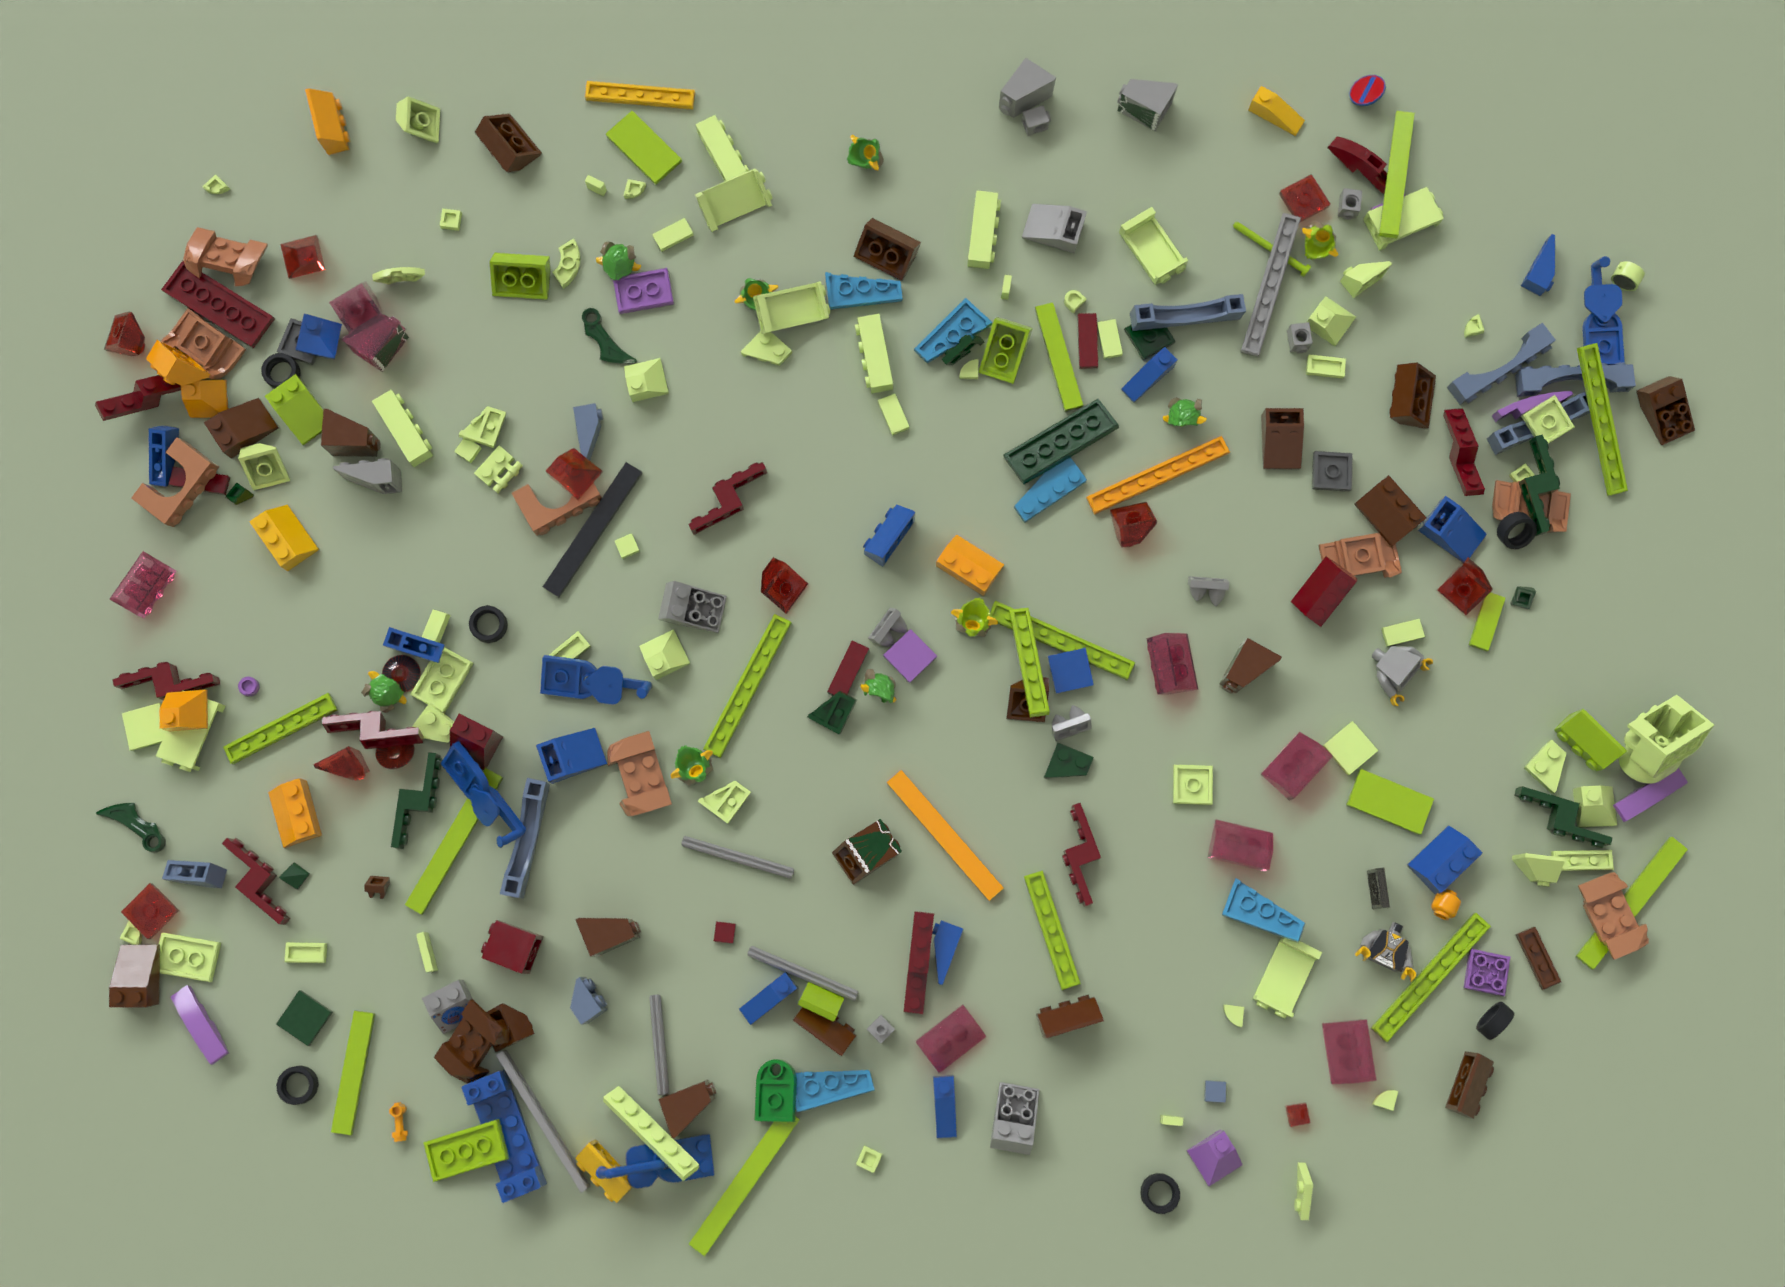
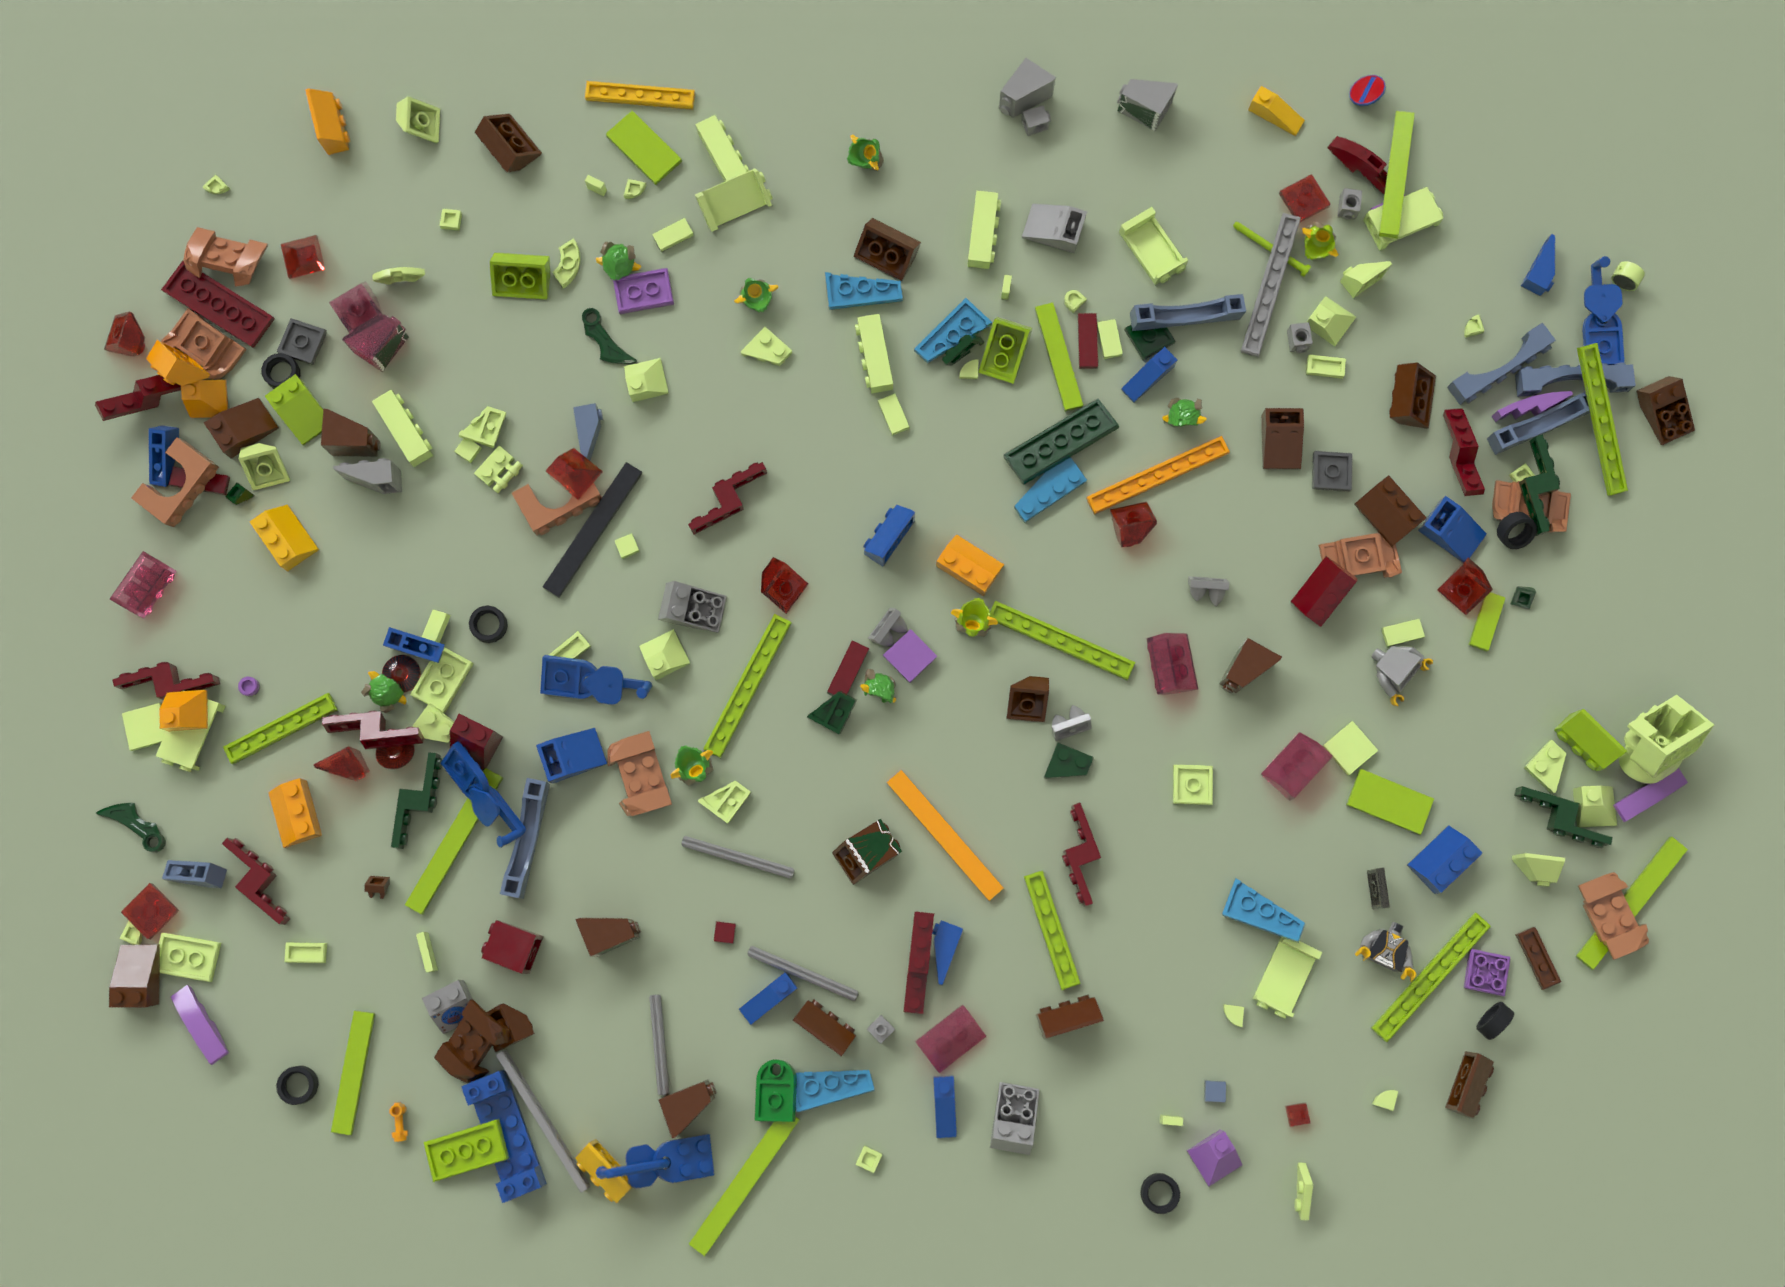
dark green tile [276,990,333,1046] -> none
dark green slope [279,862,310,890] -> none
blue plate [295,313,342,359] -> none
sand blue slope [570,977,607,1025] -> none
yellowish green plate [603,1086,699,1181] -> none
yellowish green panel [753,281,830,334] -> none
lime tile [798,982,845,1021] -> none
lime tile [1009,607,1050,717] -> none
blue tile [1048,648,1094,693] -> none
clear pink slope [1207,820,1273,871] -> none
clear pink slope [1322,1019,1377,1084] -> none
light orange head [1431,889,1461,920] -> none
yellowish green tile [1521,395,1575,444] -> none
yellowish green tile [1551,850,1614,871] -> none

